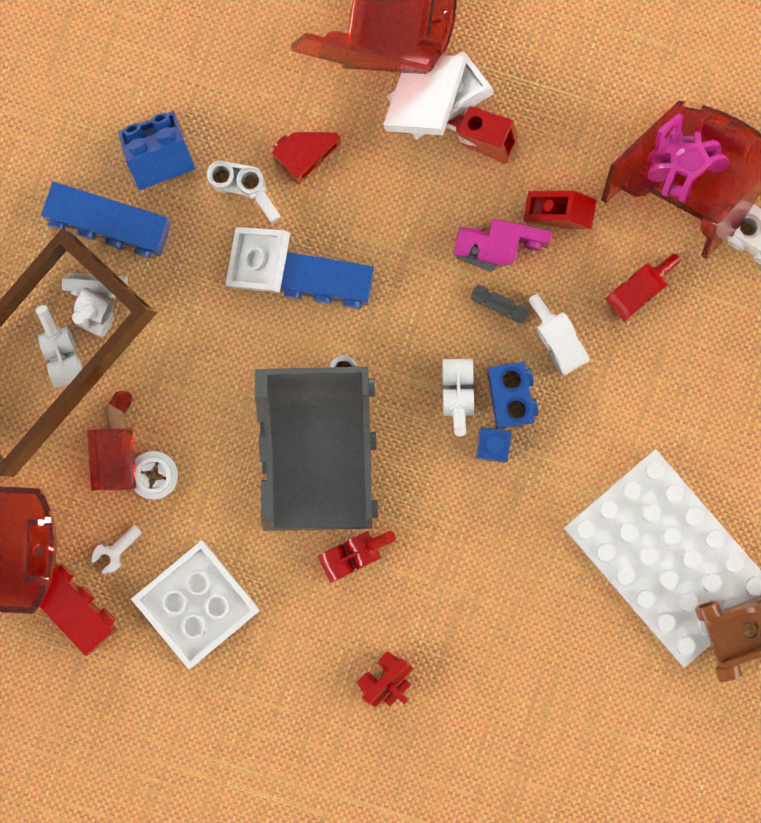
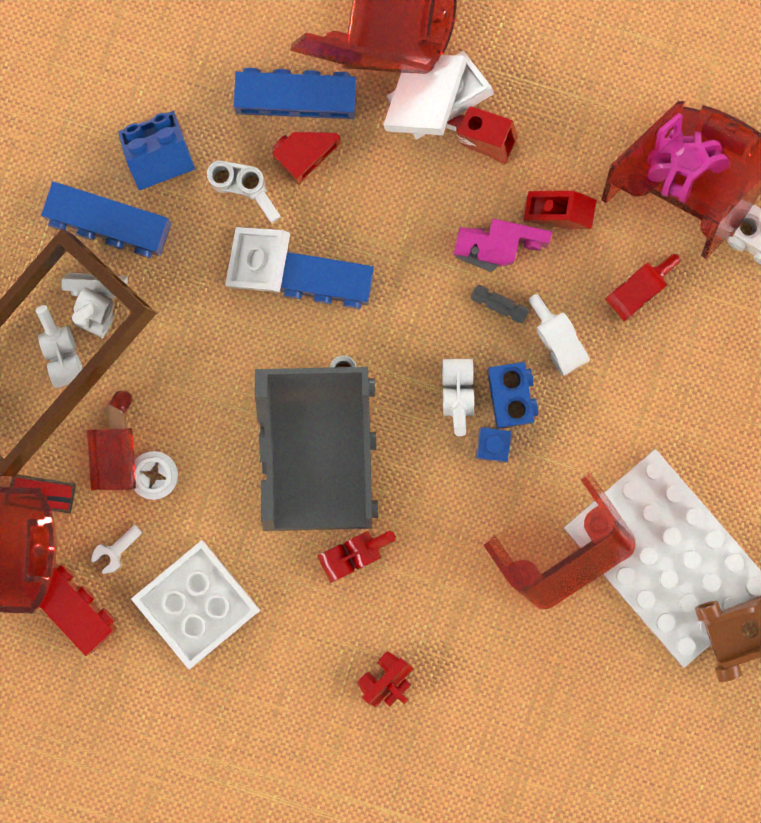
none -> red slope [7,474,76,514]
none -> blue brick [234,68,357,120]
none -> clear red windscreen [483,471,636,610]

